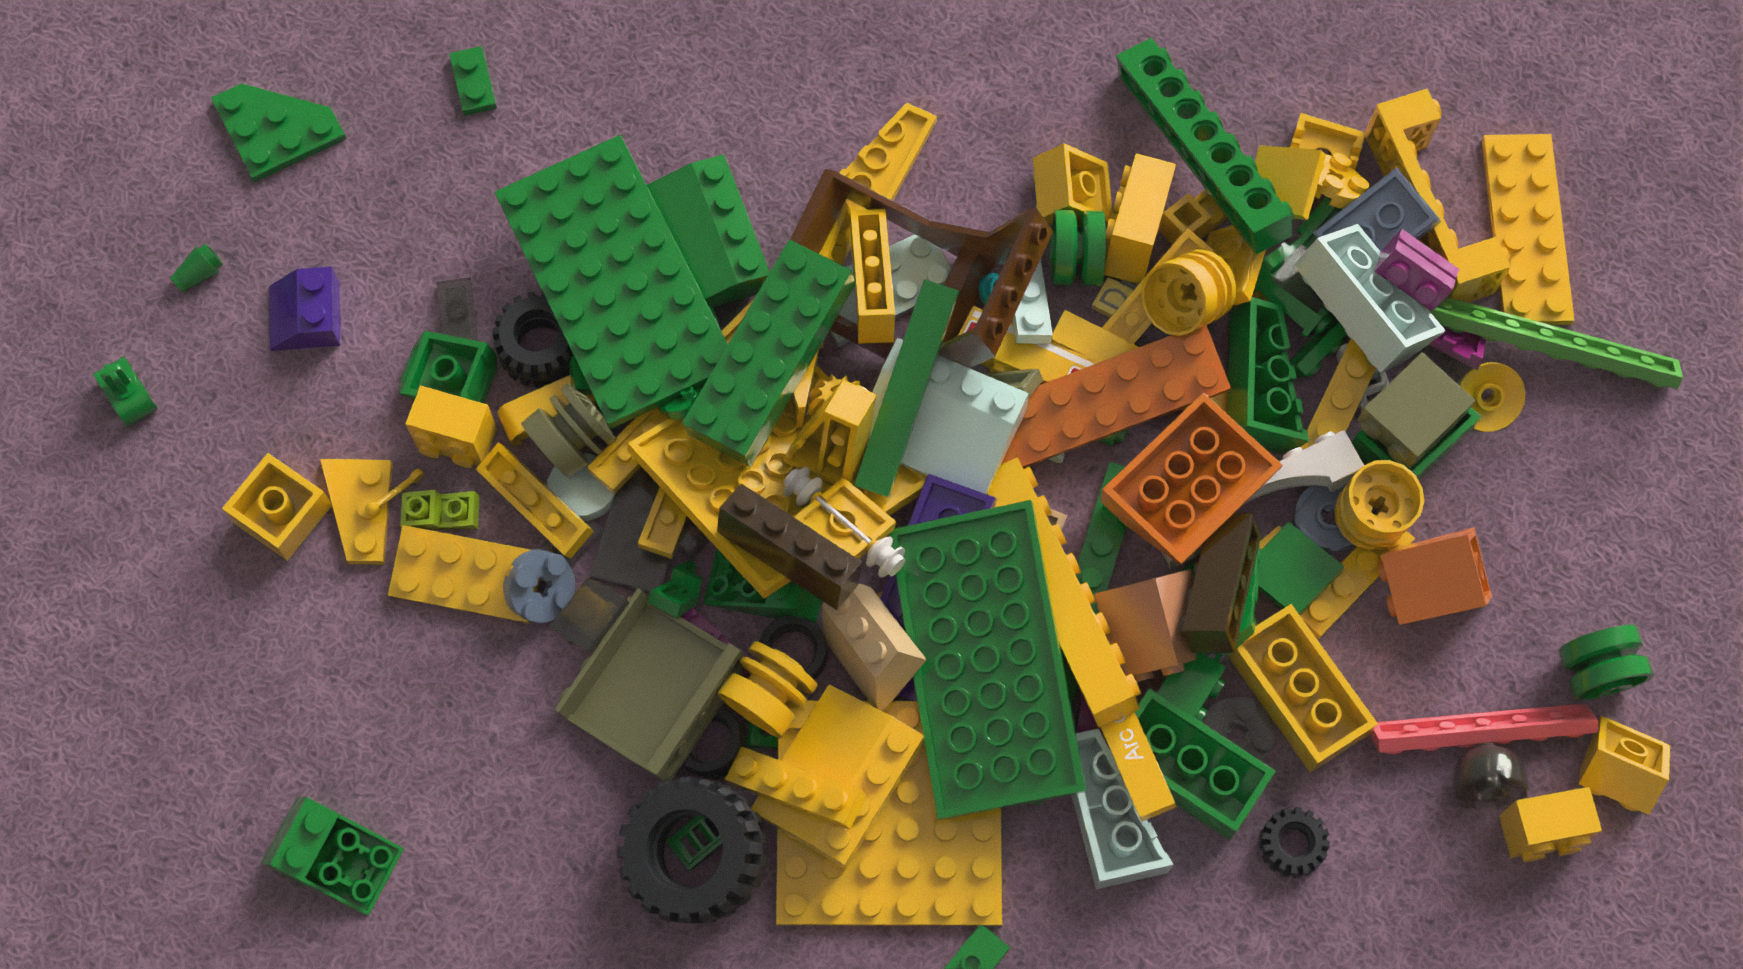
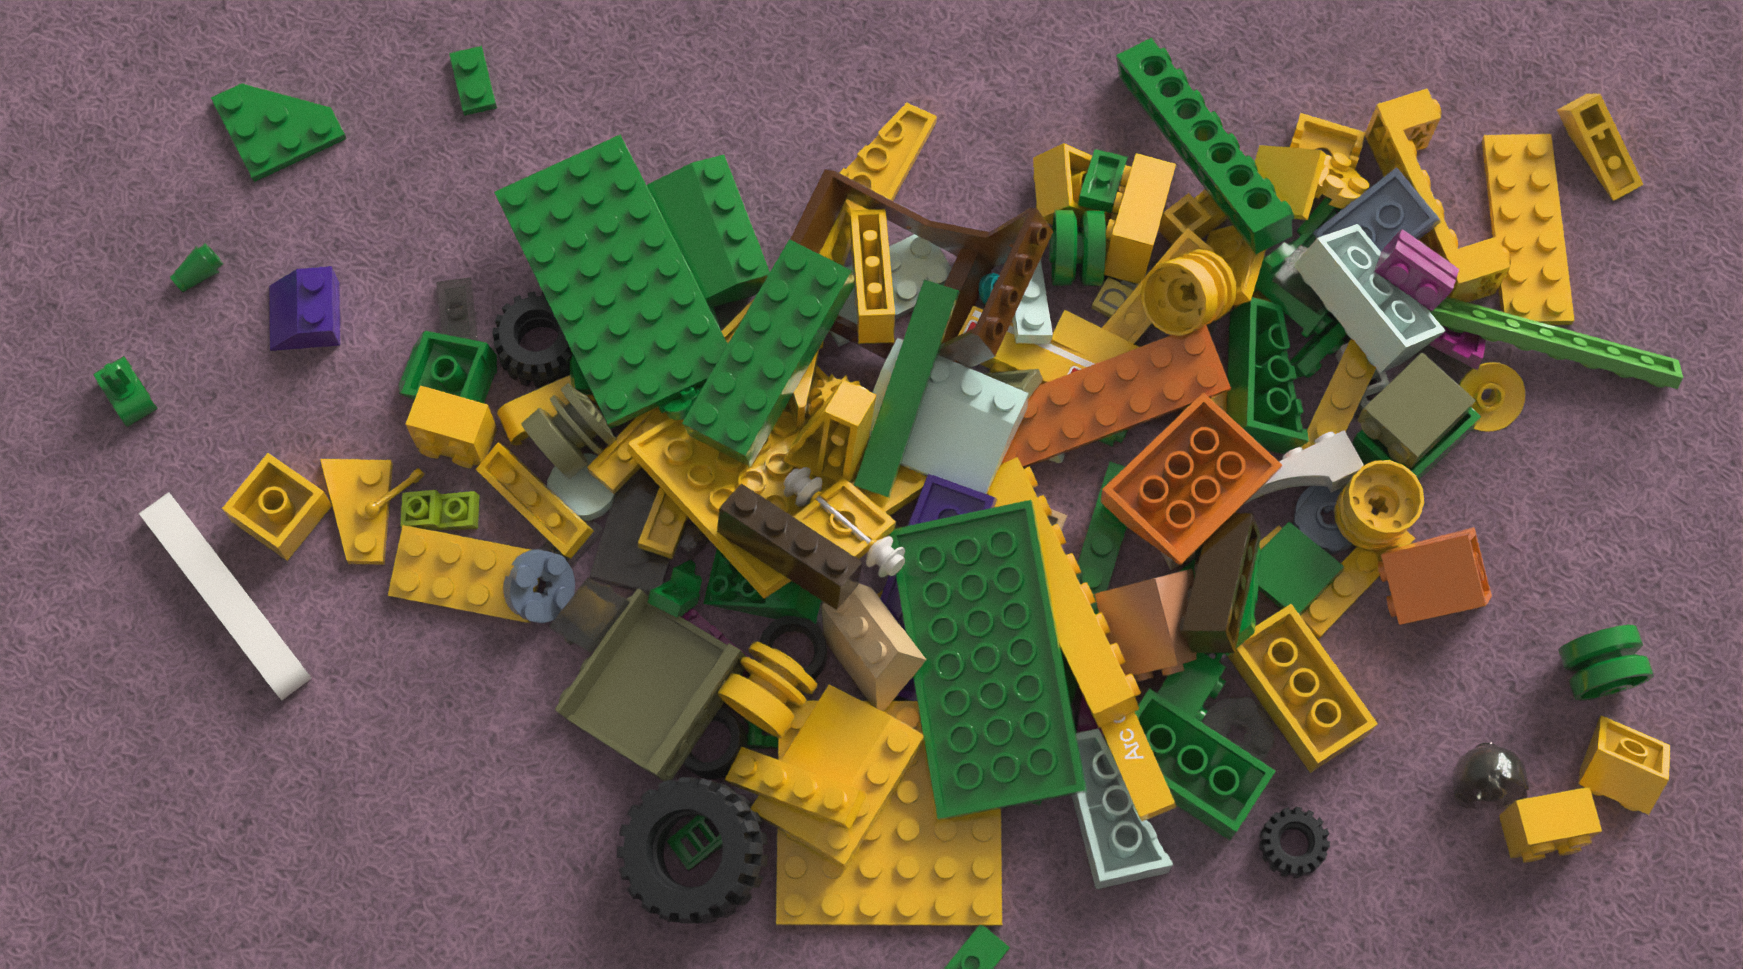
green slope [260,797,404,916] -> none
coral plate [1370,703,1598,754] -> none
none -> white beam [139,492,312,700]
none -> green plate [1078,149,1128,213]
none -> yellow slope [1557,94,1644,201]

